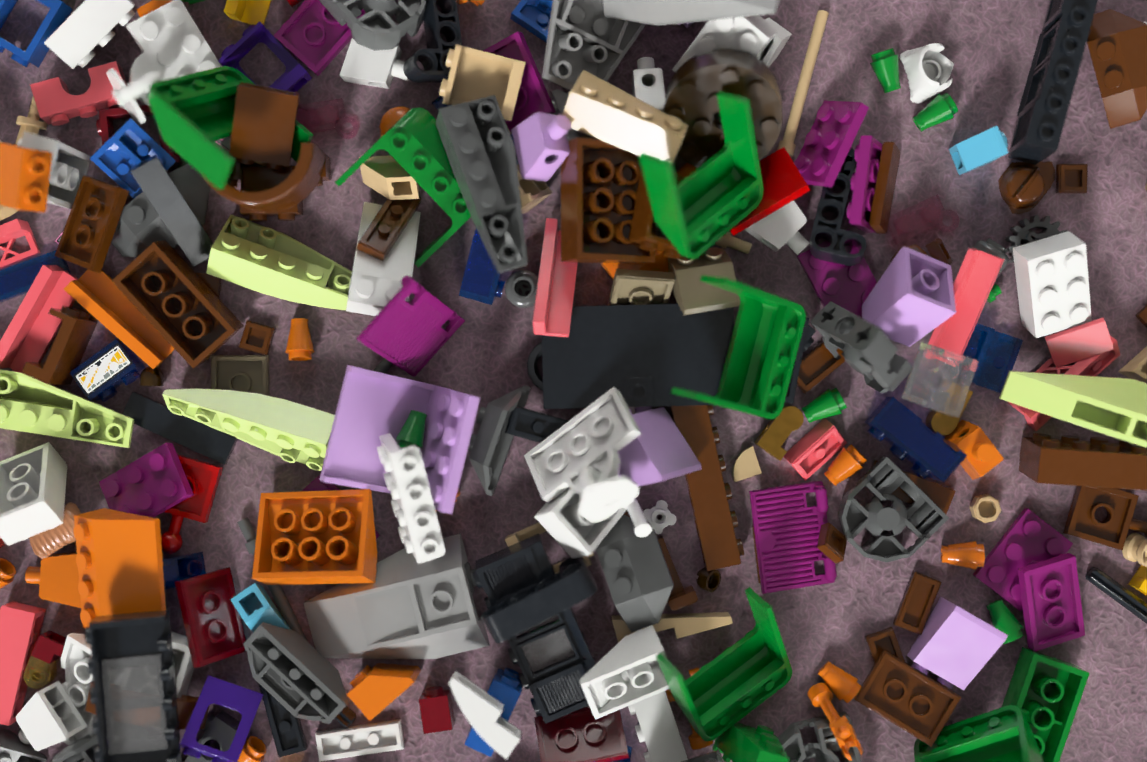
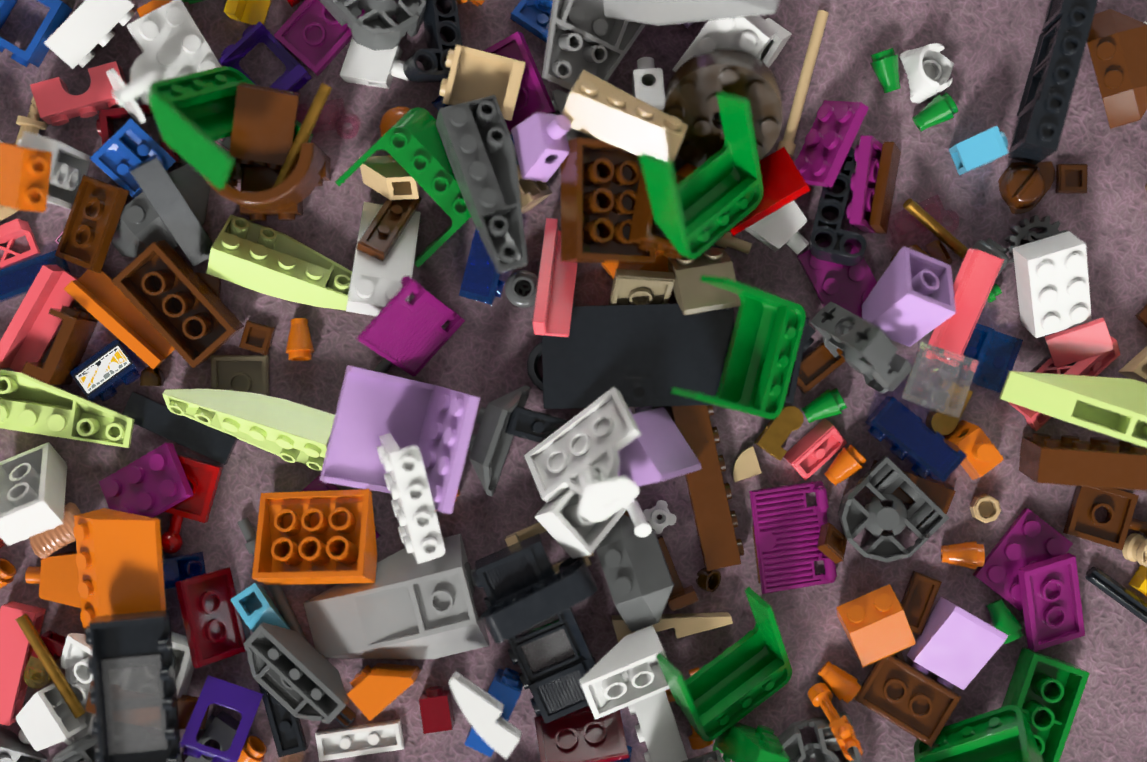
green cone [395,410,427,449] -> none
none -> pearl gold bar [15,613,86,719]
none -> pearl gold bar [273,82,332,188]
none -> orange slope [836,584,916,667]
none -> pearl gold bar [903,198,968,259]

